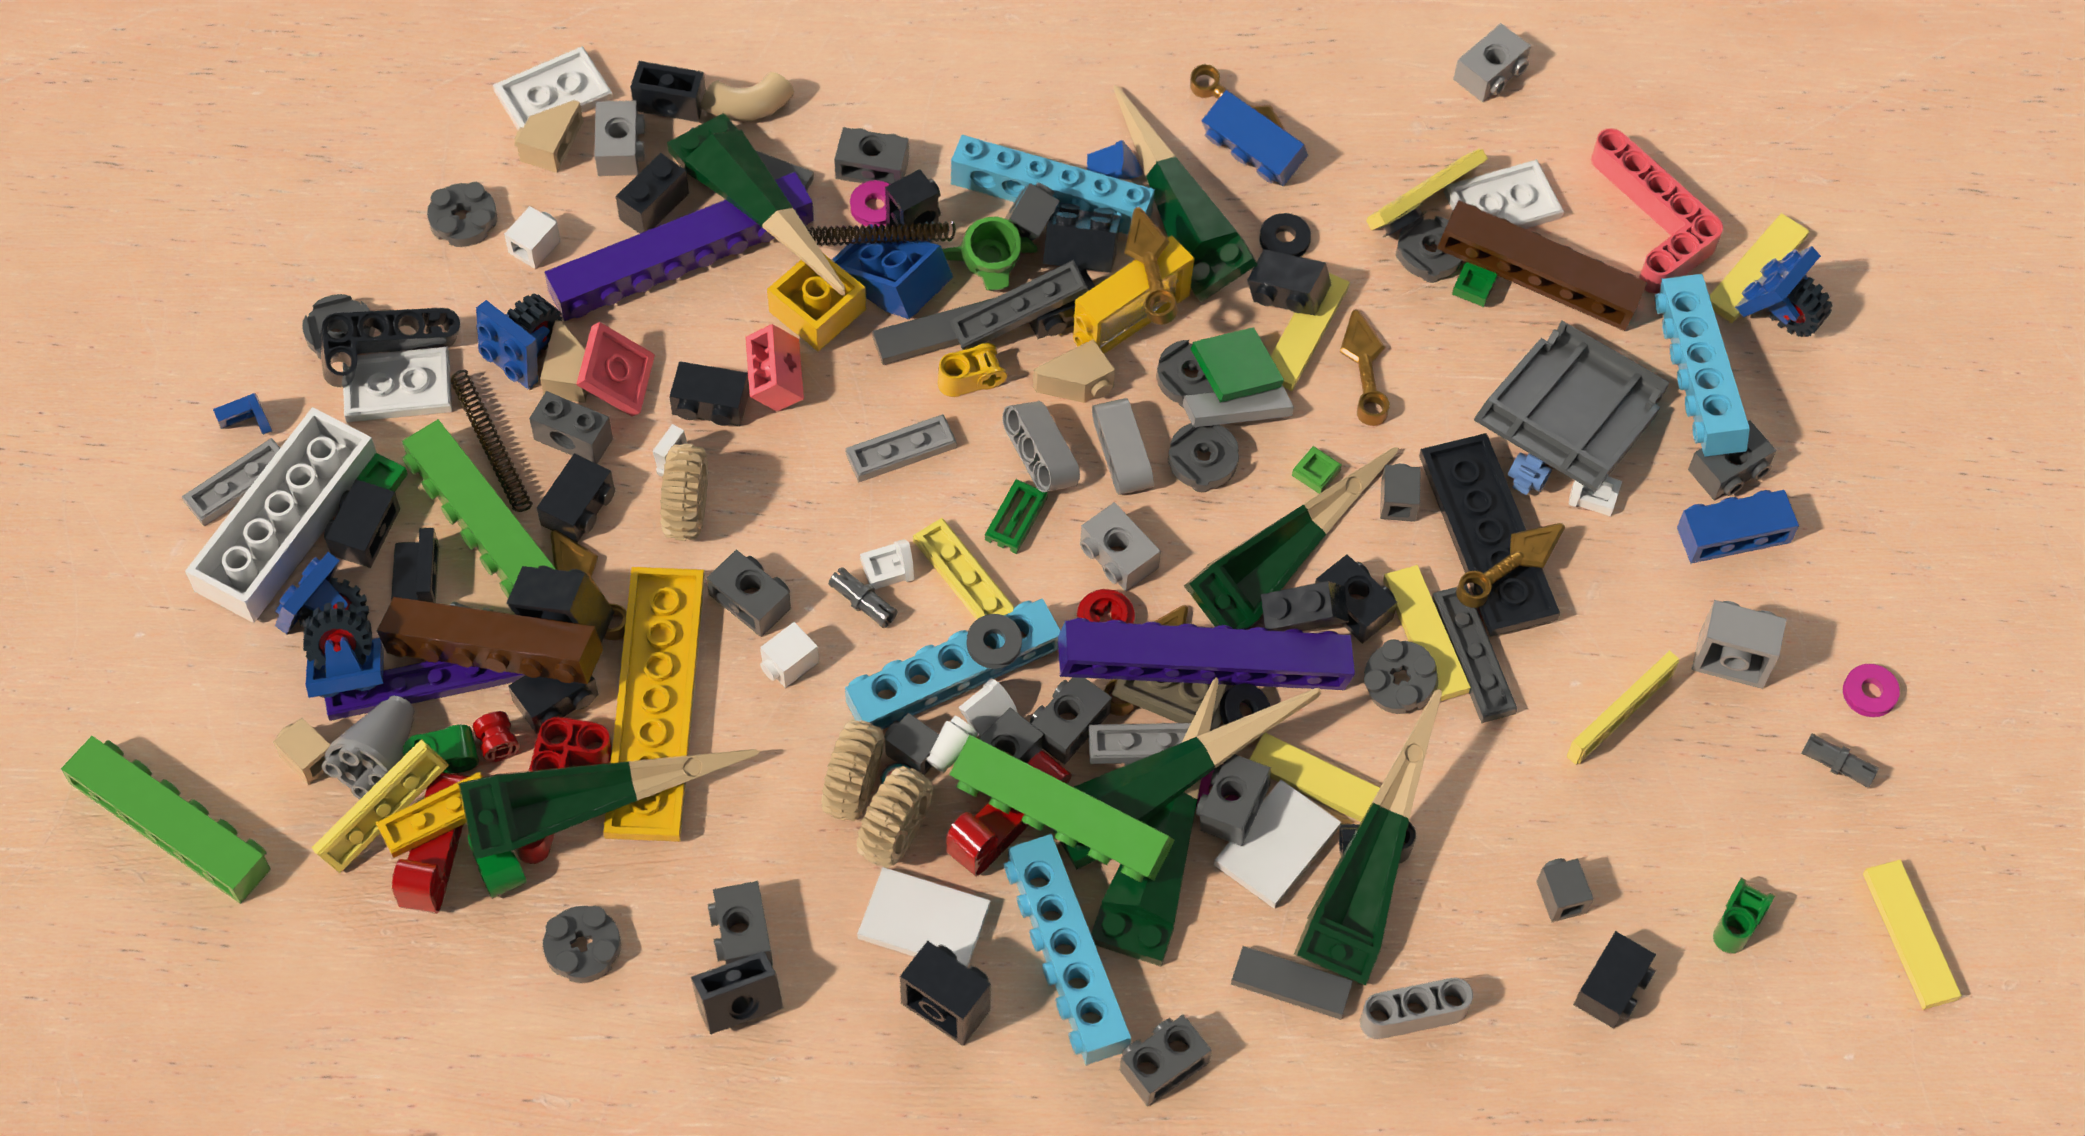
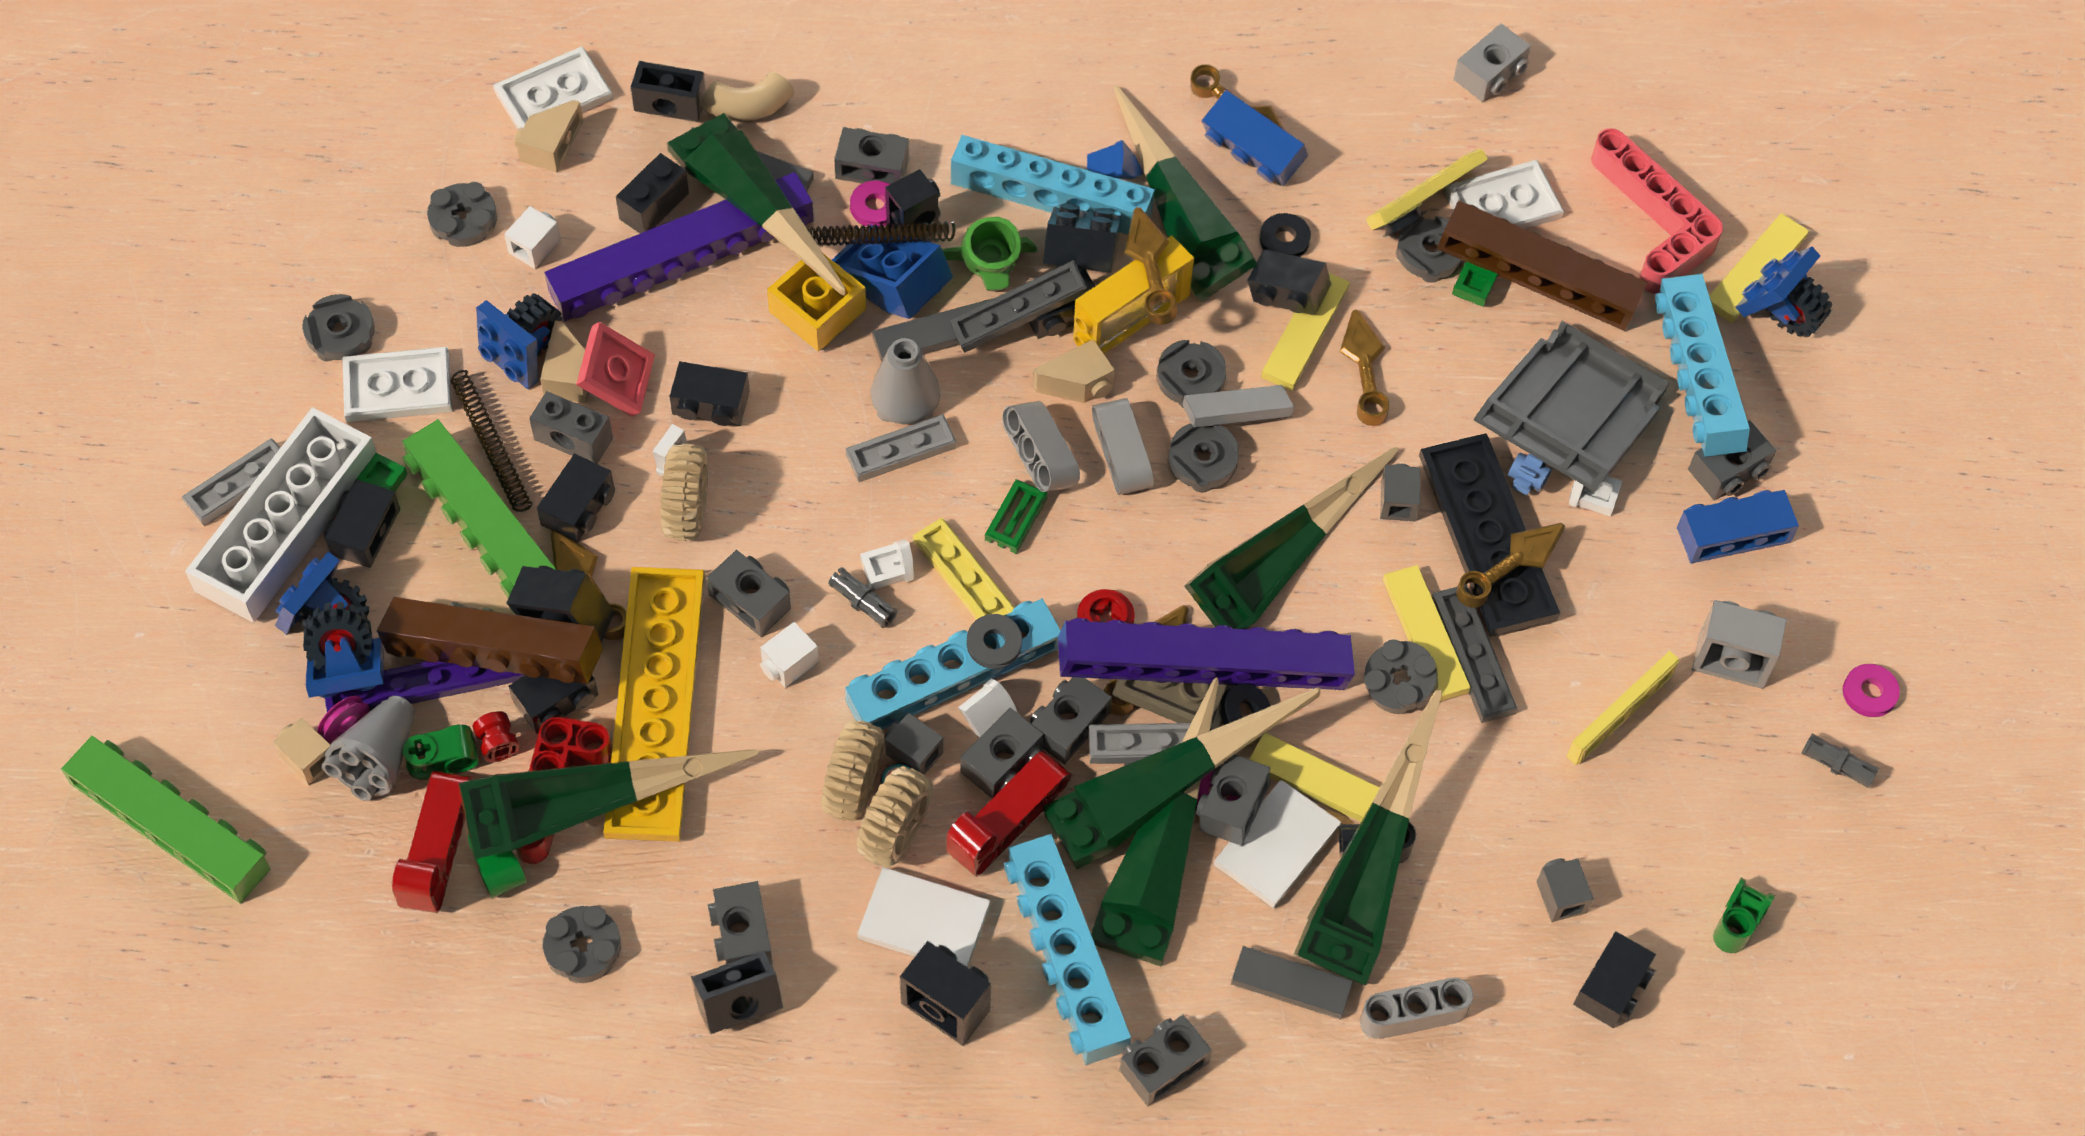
blue tile [213,393,272,435] -> none
light yellow tile [311,739,449,873] -> none
black beam [319,308,460,388] -> none
yellow tile [376,772,483,858] -> none
black panel [391,528,439,603] -> none
light grey brick [595,101,645,176] -> none
coral brick [746,324,804,412] -> none
white cone [926,716,978,773] -> none
yellow piece [937,343,1007,397] -> none
bright green brick [949,735,1175,882] -> none
dark grey brick [1005,182,1059,241] -> none
light grey brick [1080,502,1161,591] -> none
green tile [1191,327,1284,402] -> none
black brick [1261,581,1349,632] -> none
bright green tile [1292,446,1342,494] -> none
black brick [1315,554,1397,644] -> none
light yellow tile [1863,859,1962,1010] -> none
none -> dark pink piece [317,696,370,745]
none -> light grey cone [871,338,940,425]

